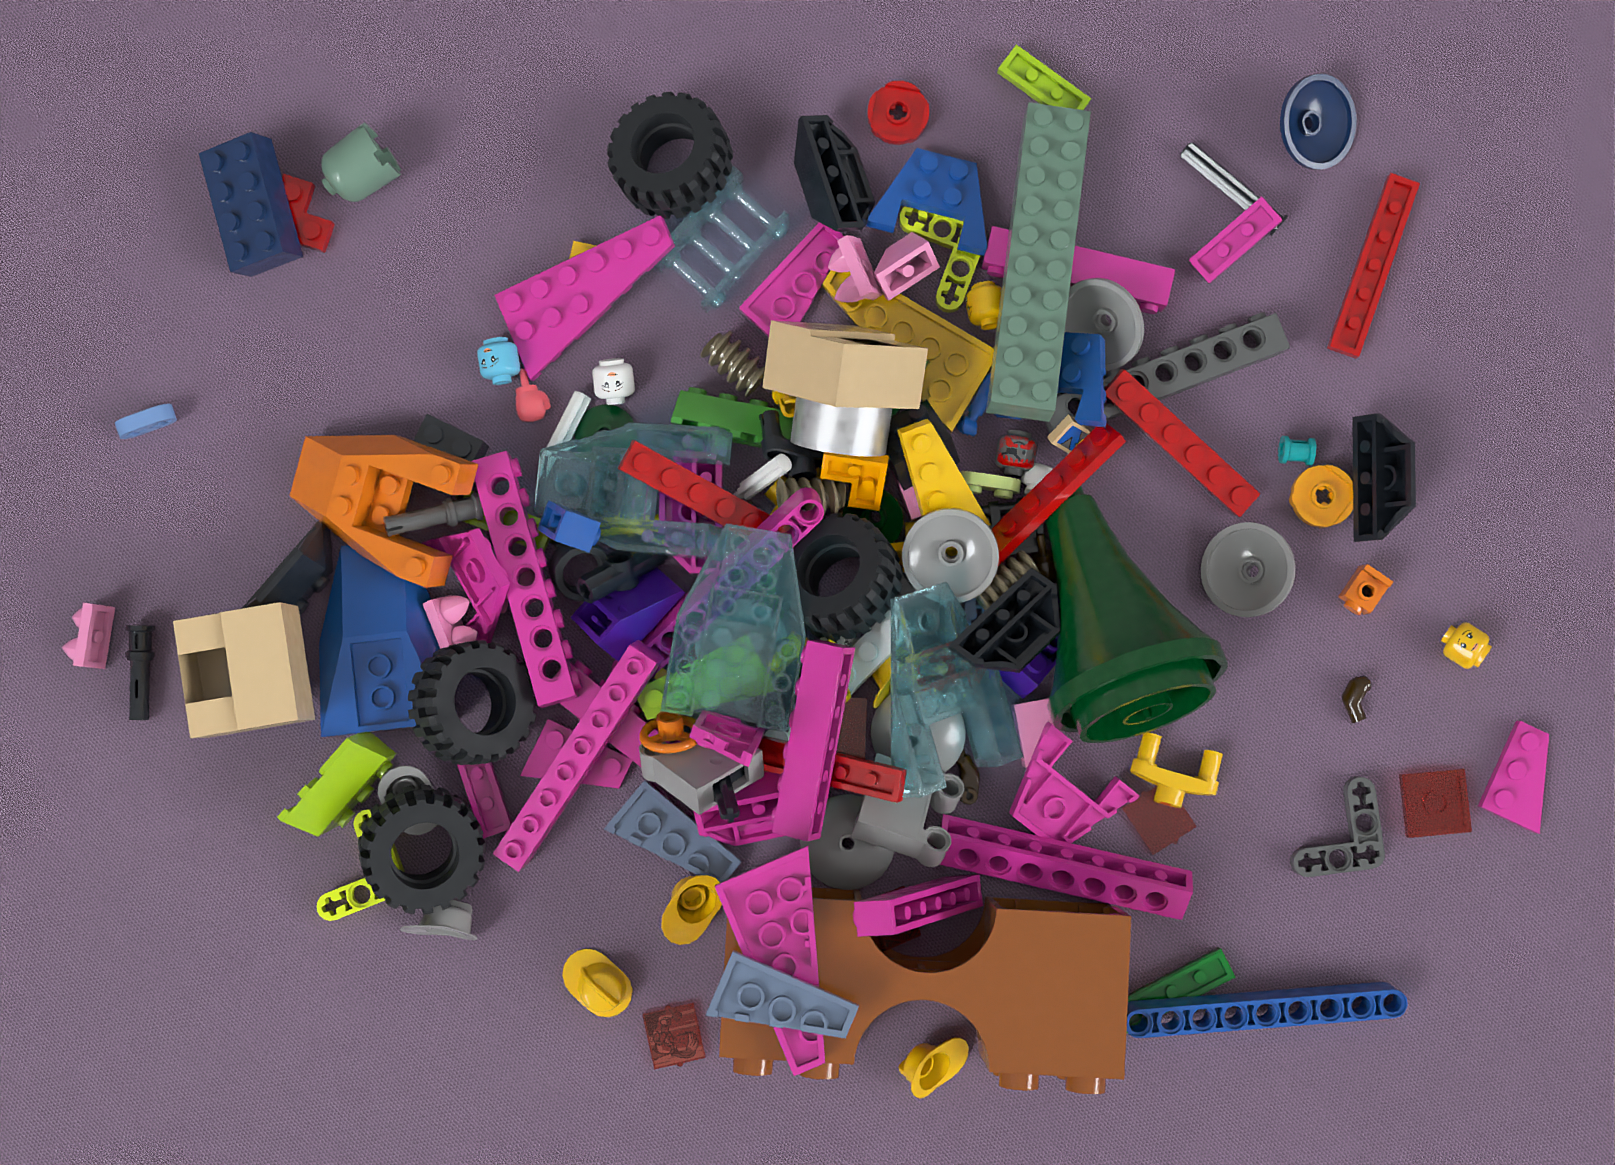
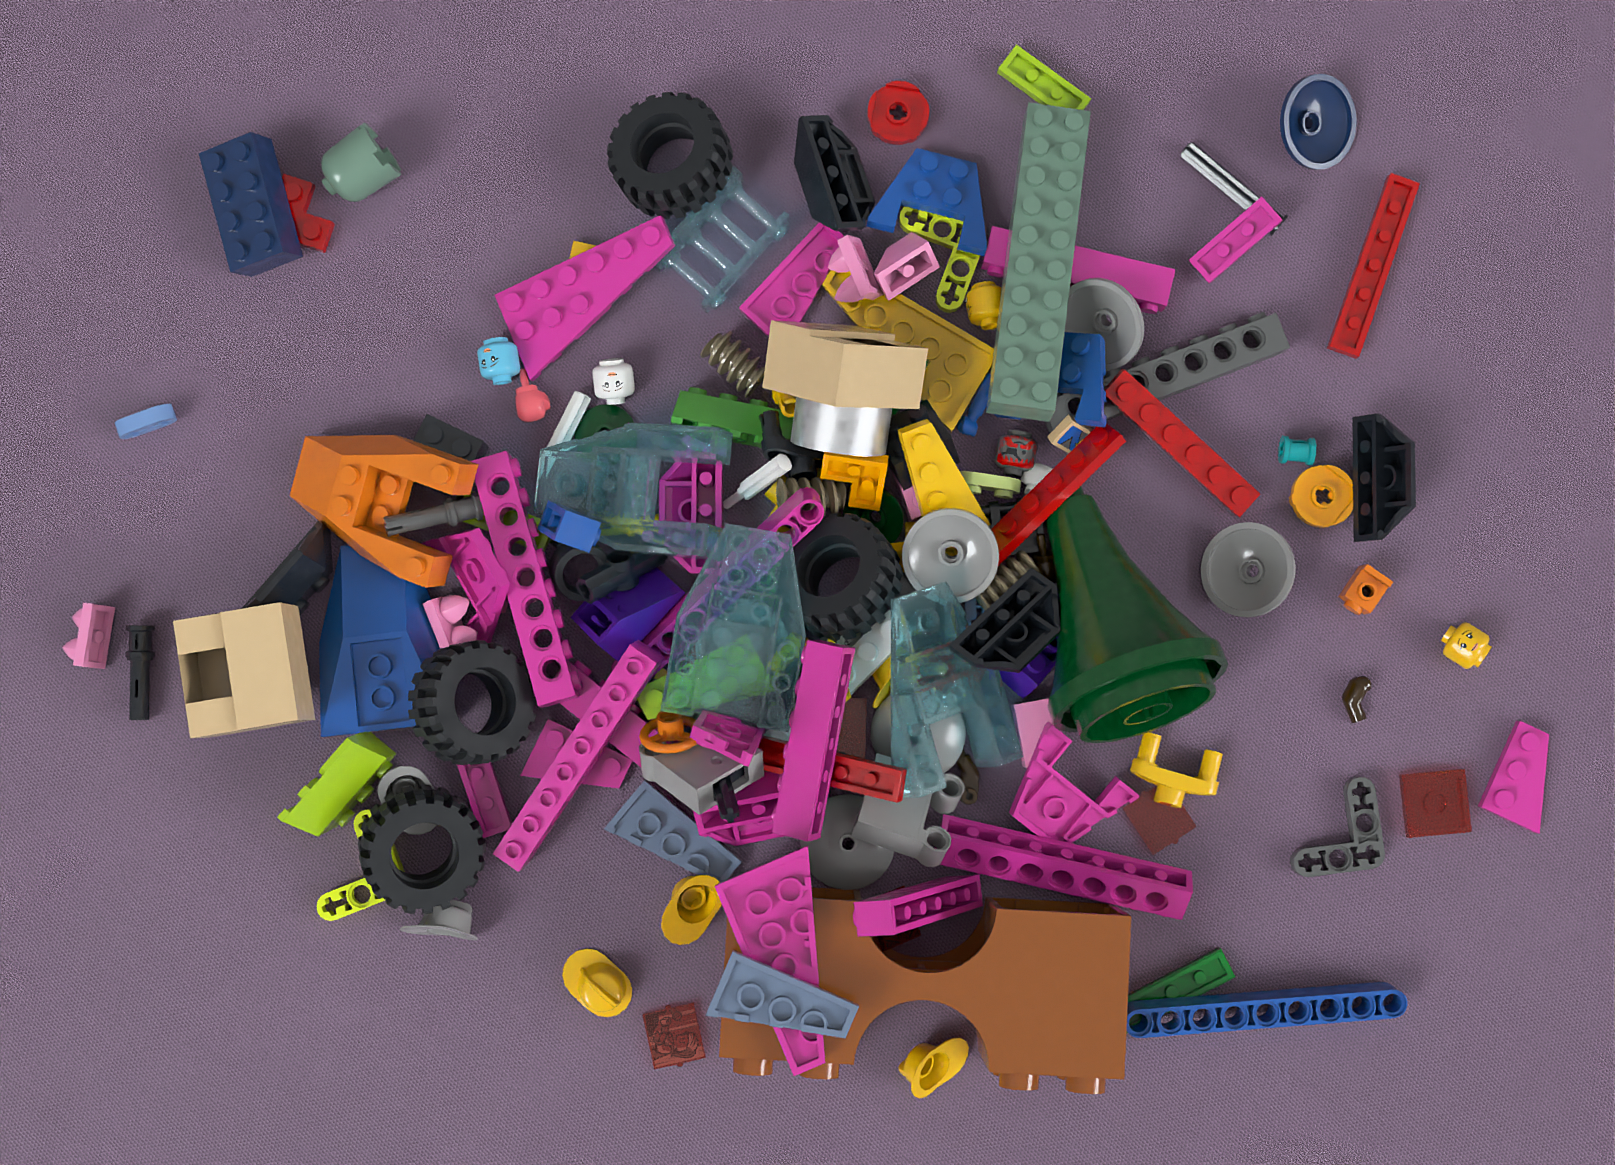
red plate [618,440,791,550] -> none

